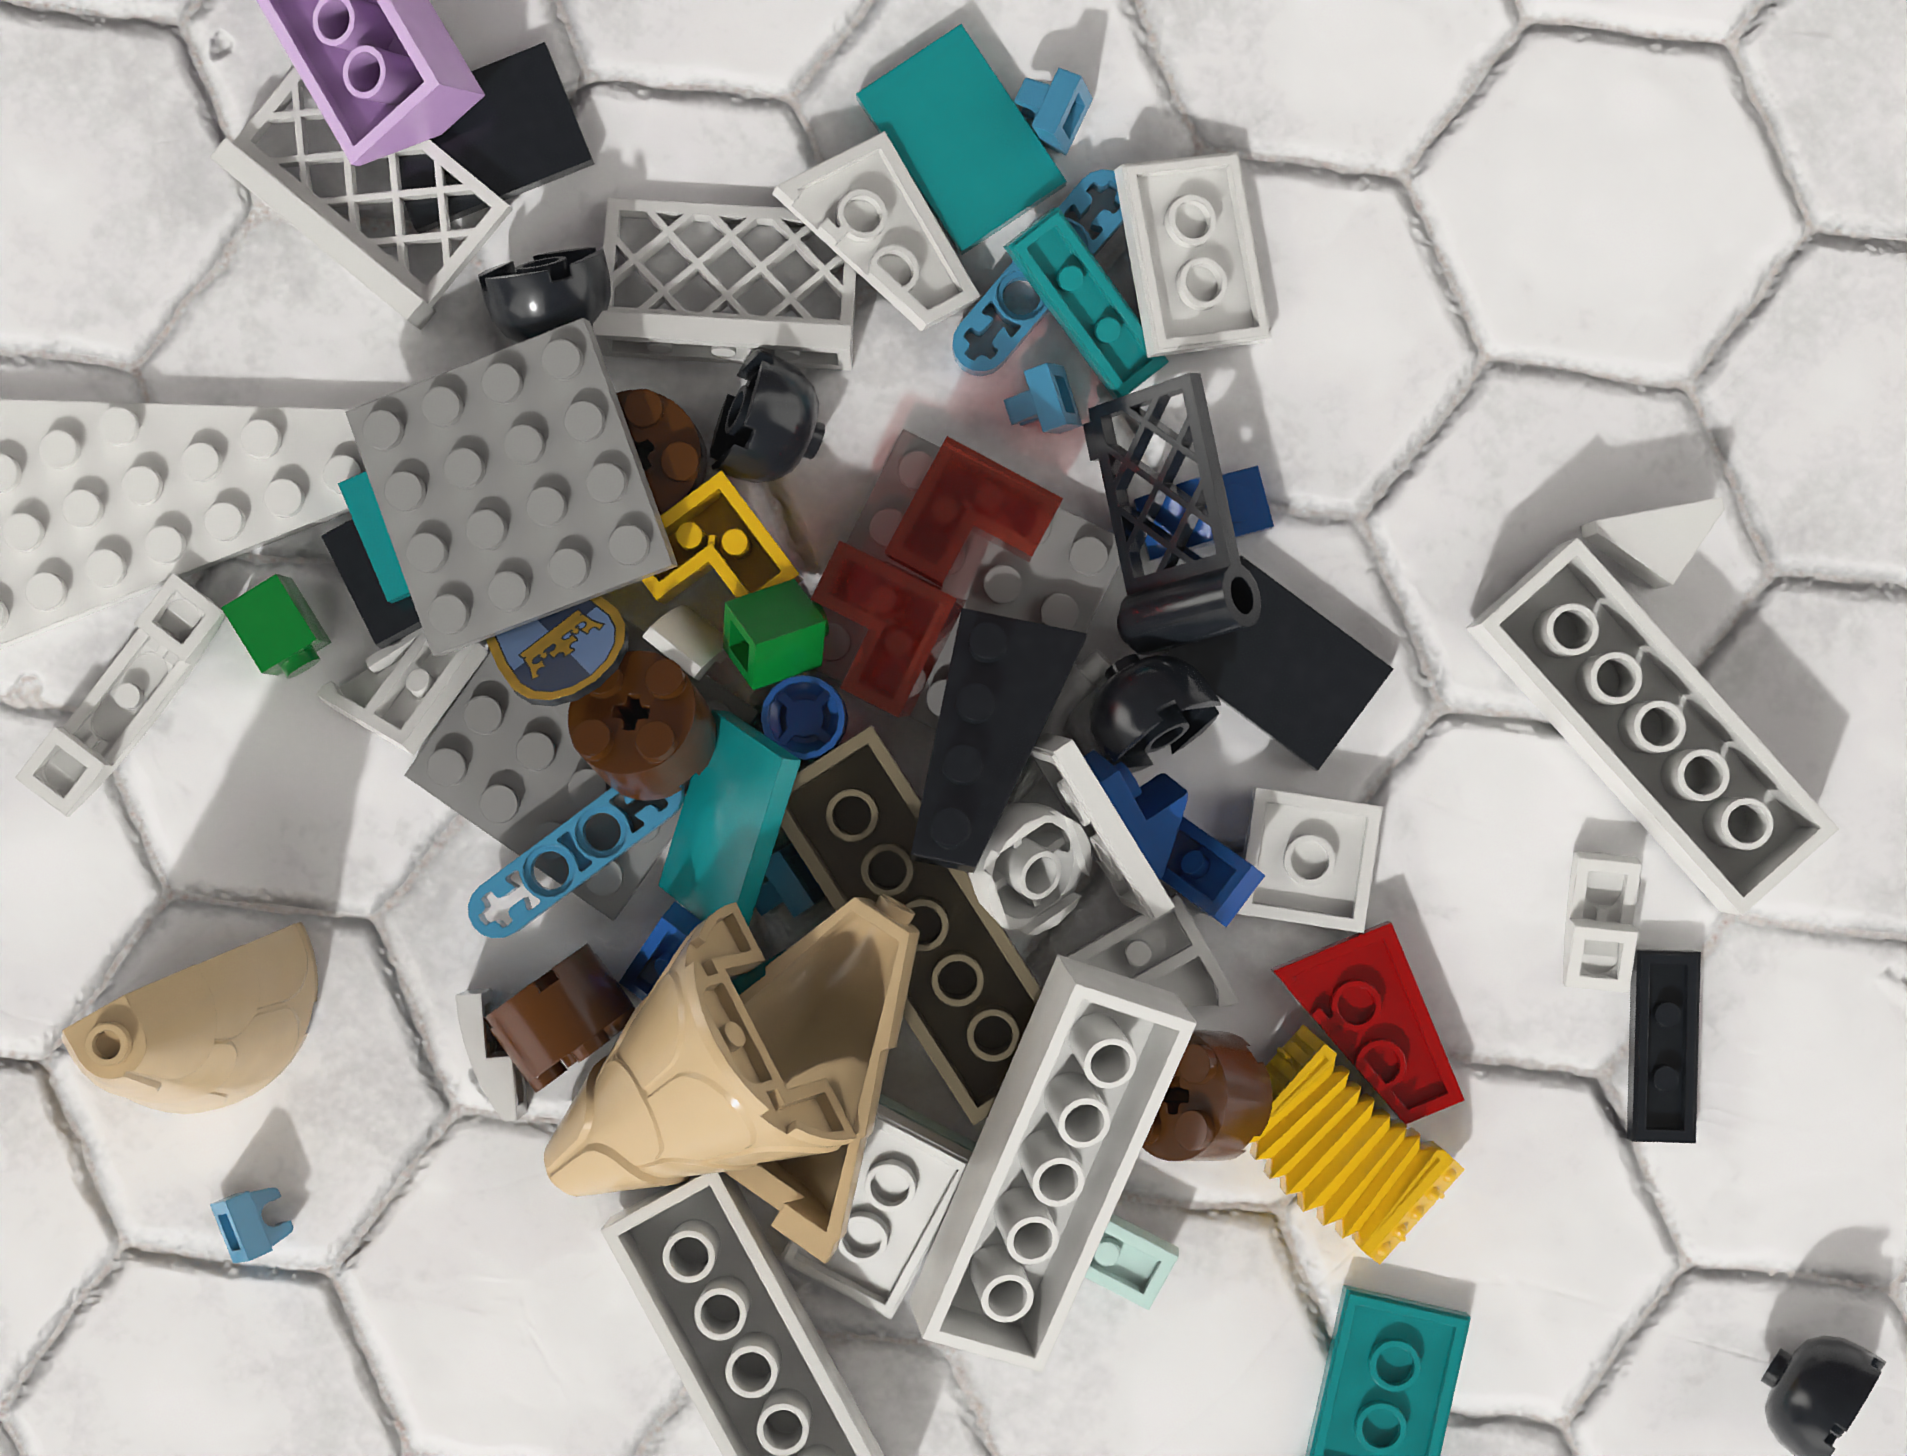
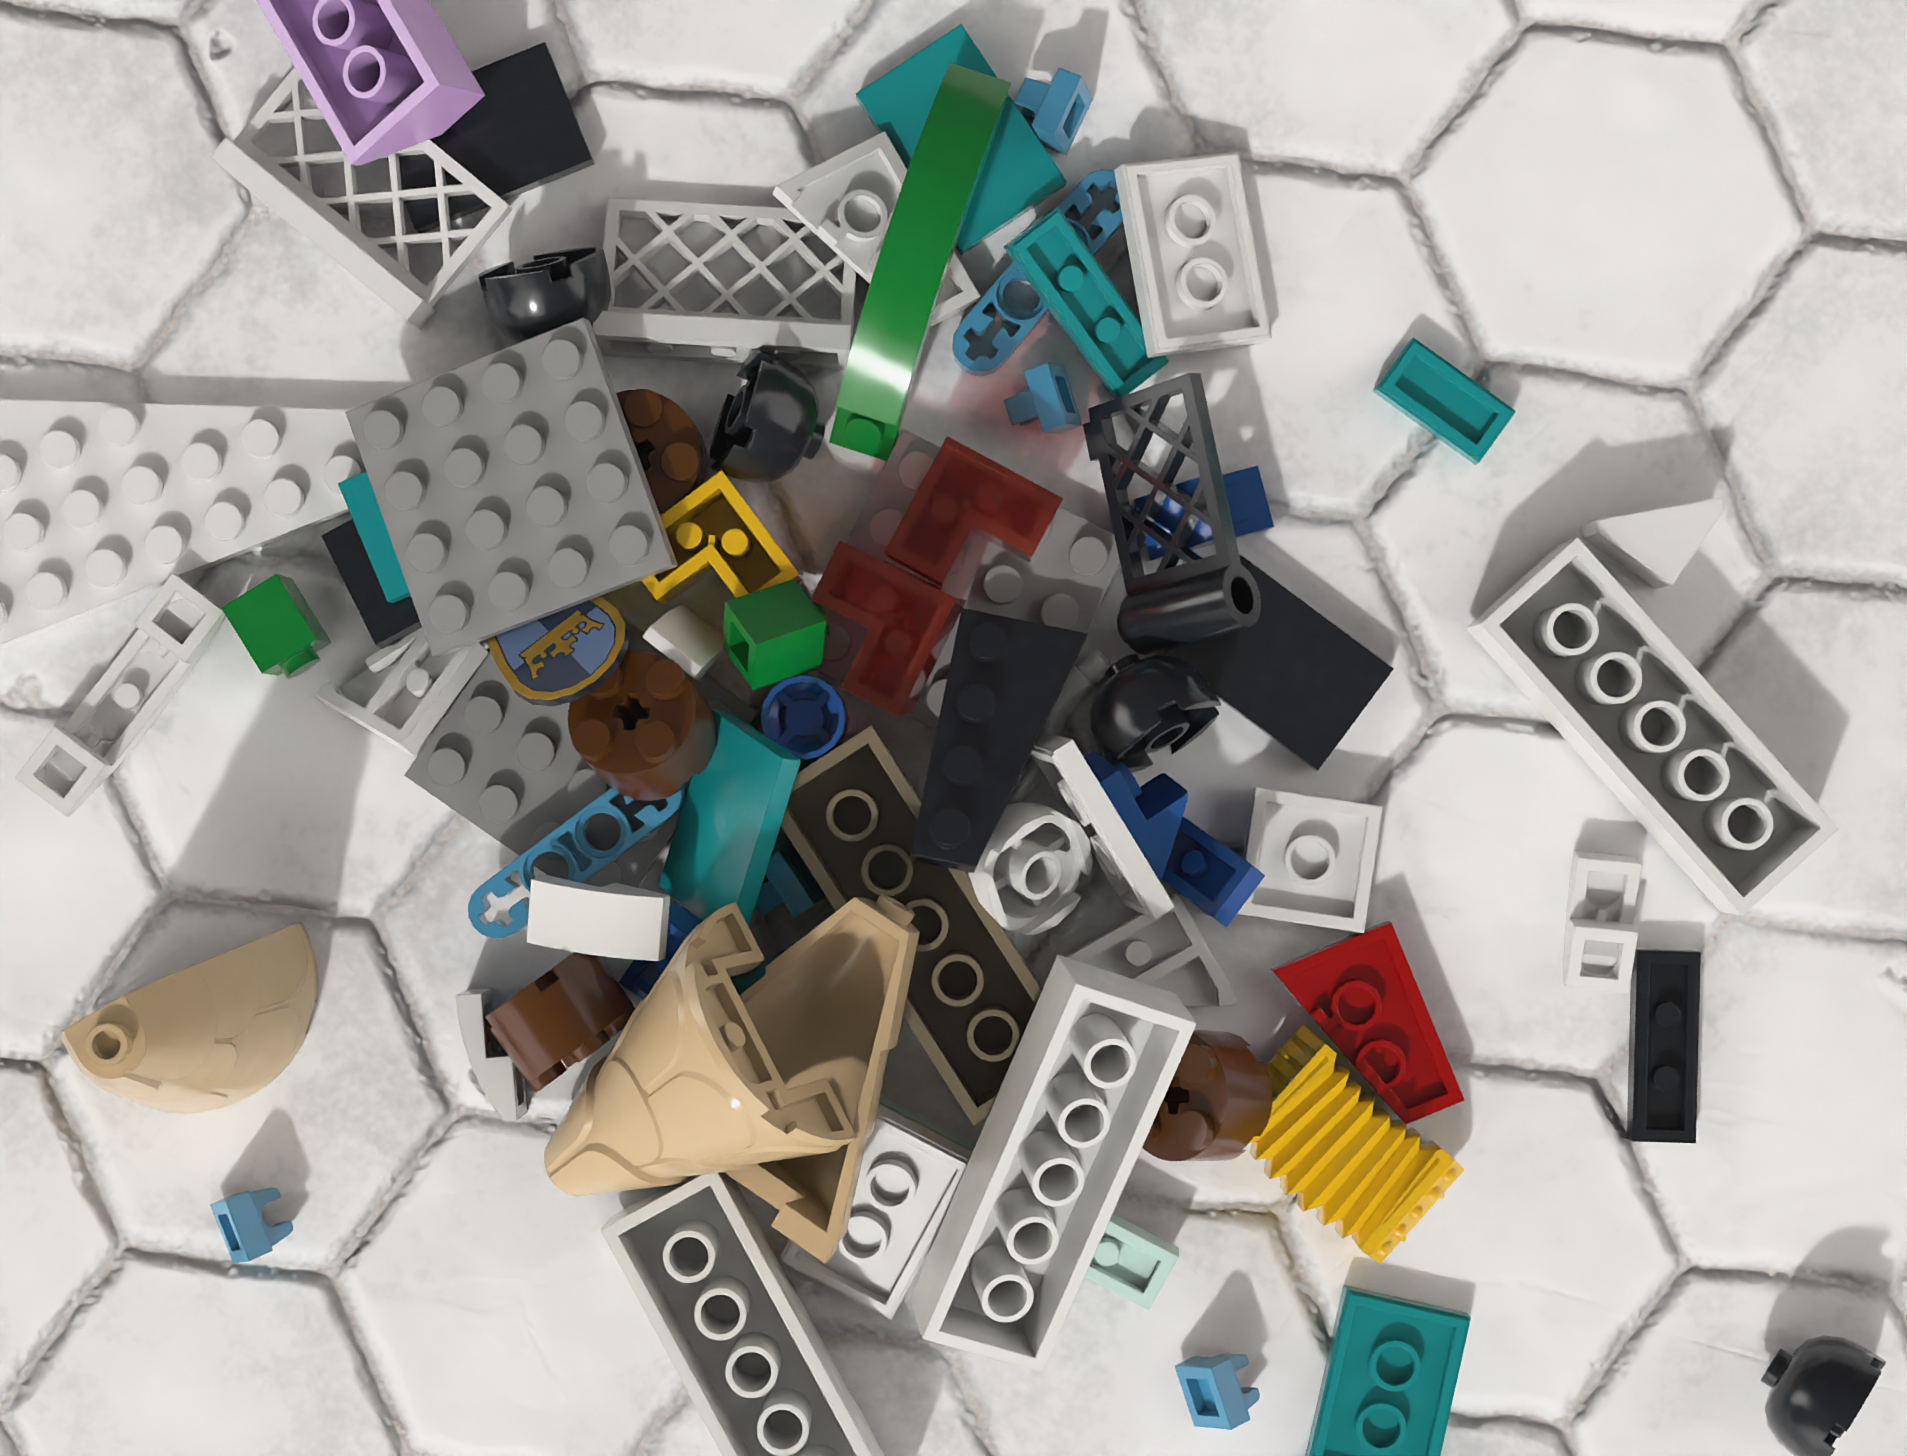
none -> white slope [527,875,670,961]
none -> green arch [829,63,1011,461]
none -> dark azure tile [1175,1353,1260,1430]
none -> teal tile [1373,337,1516,465]

